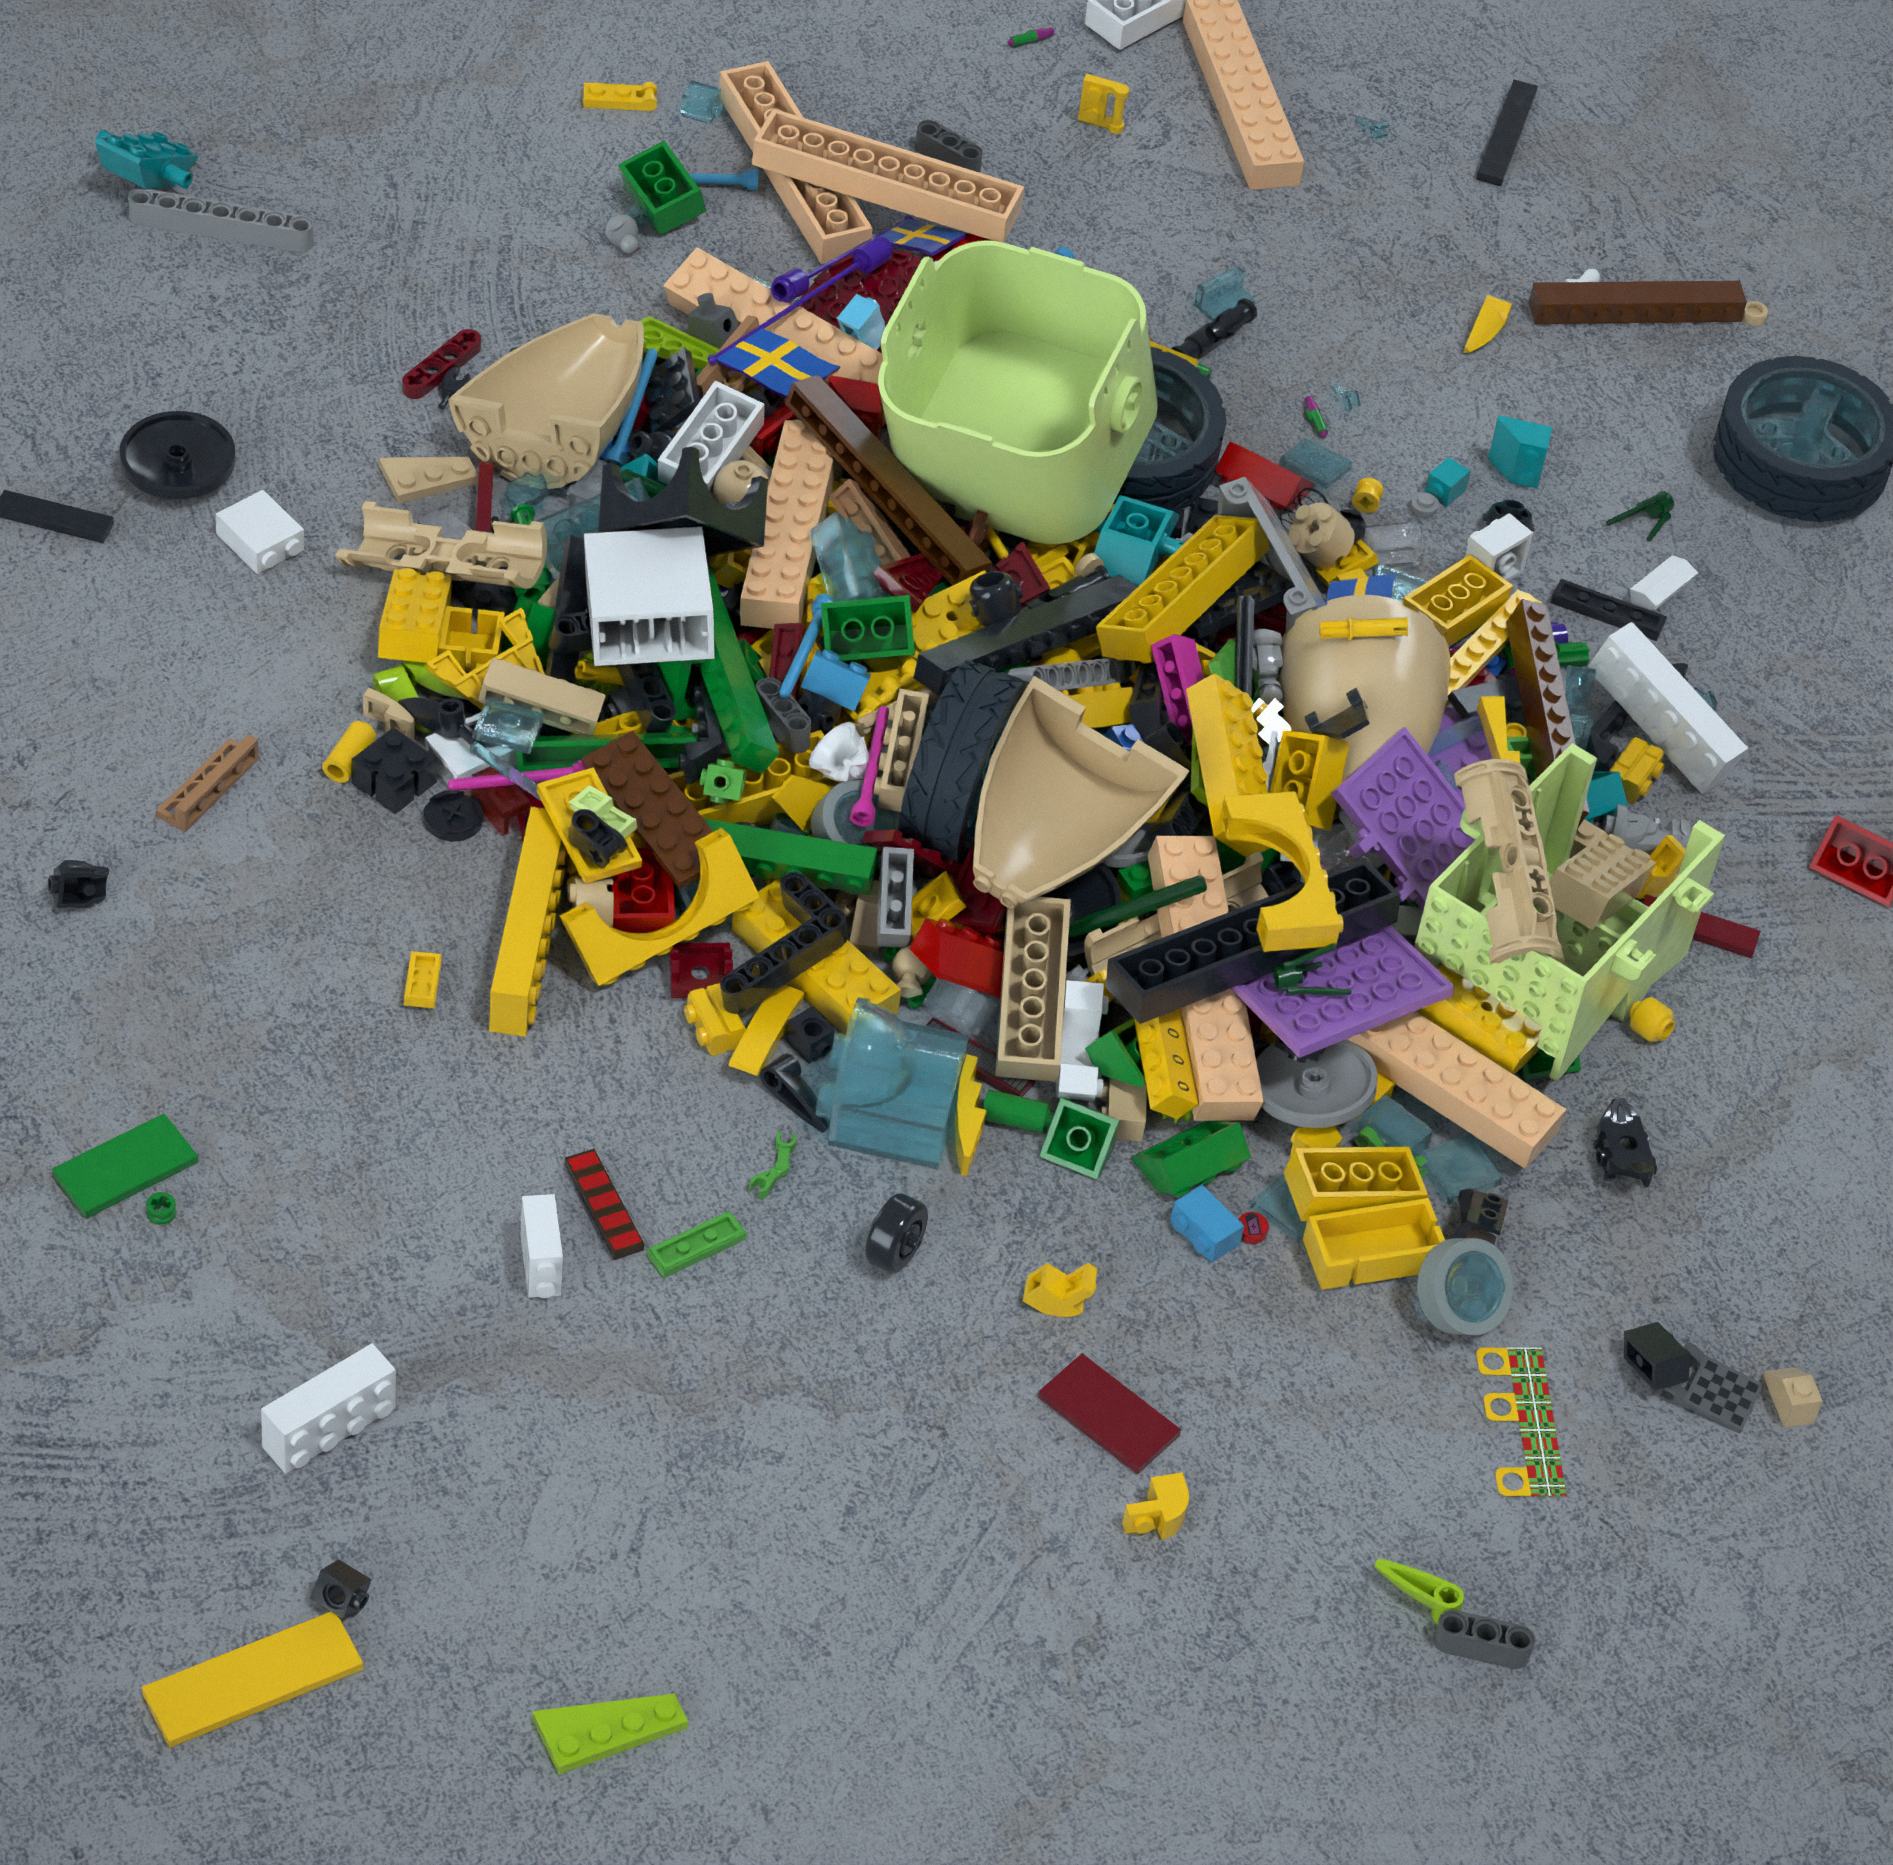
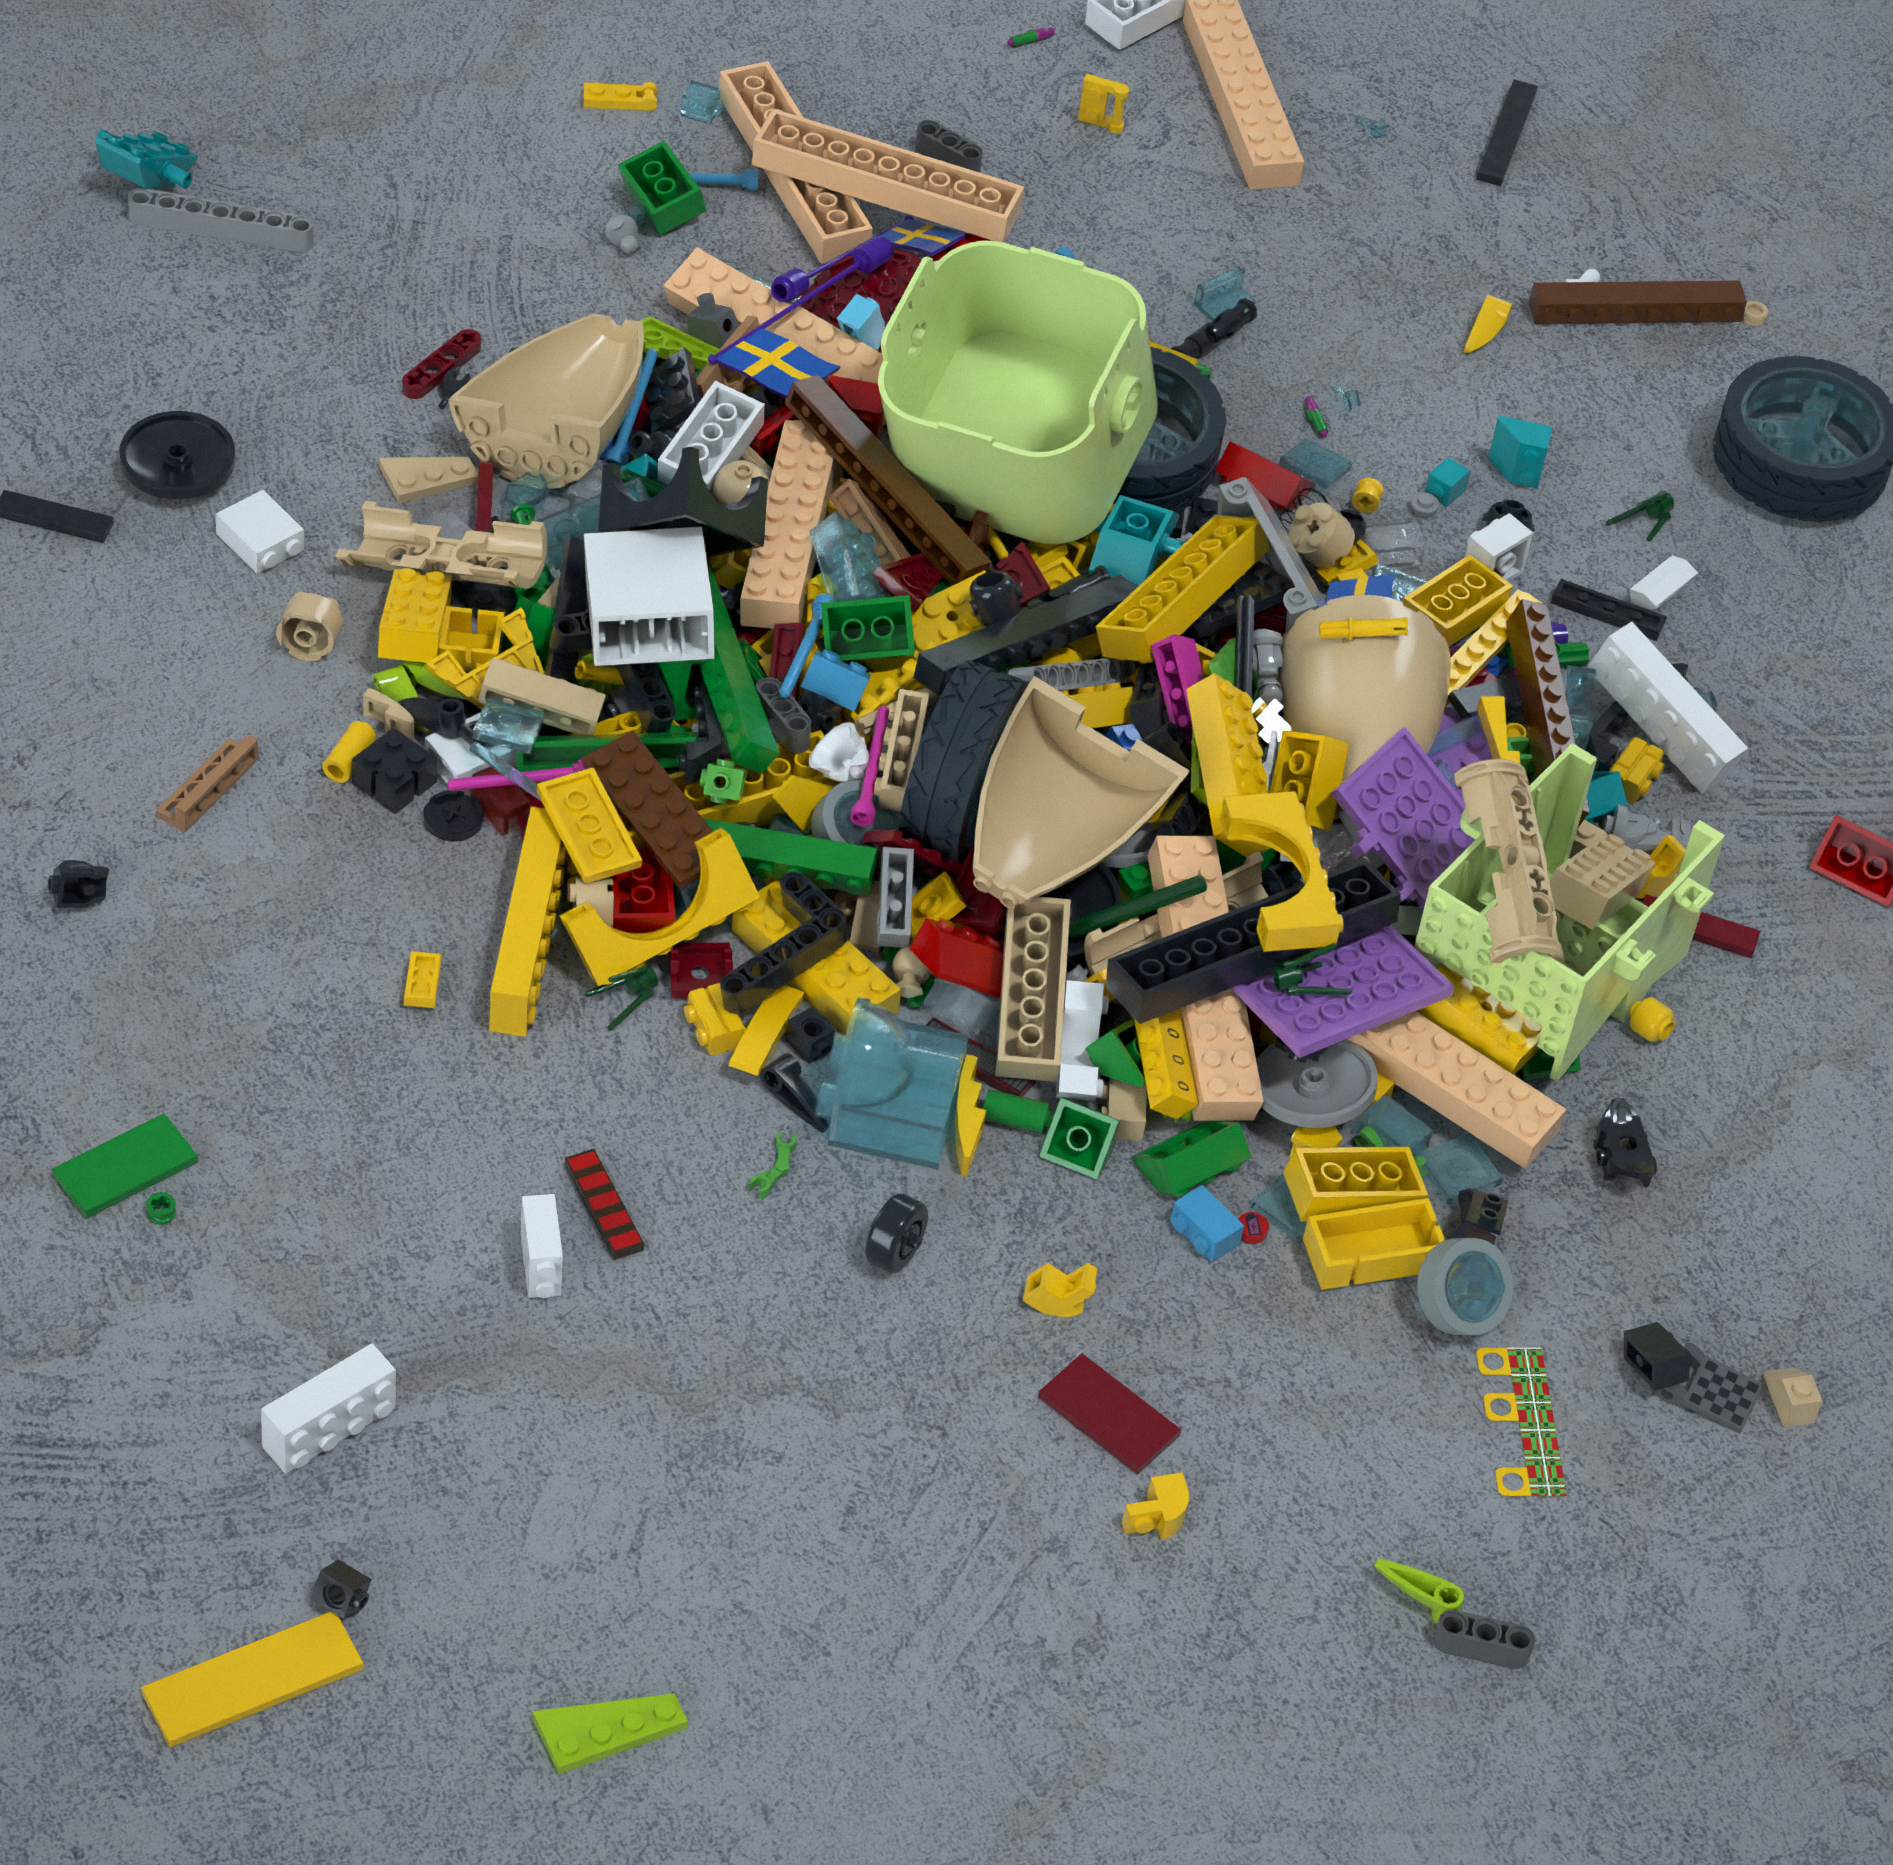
black piece [568,809,627,868] -> none
yellowish green slope [569,785,637,839] -> none
bright green tile [647,1211,747,1278] -> none
tan tile [1075,553,1104,576] -> none
black flag [1304,687,1370,739] -> none
none -> tan brick [276,592,343,661]
none -> dark green plant [585,965,658,1031]

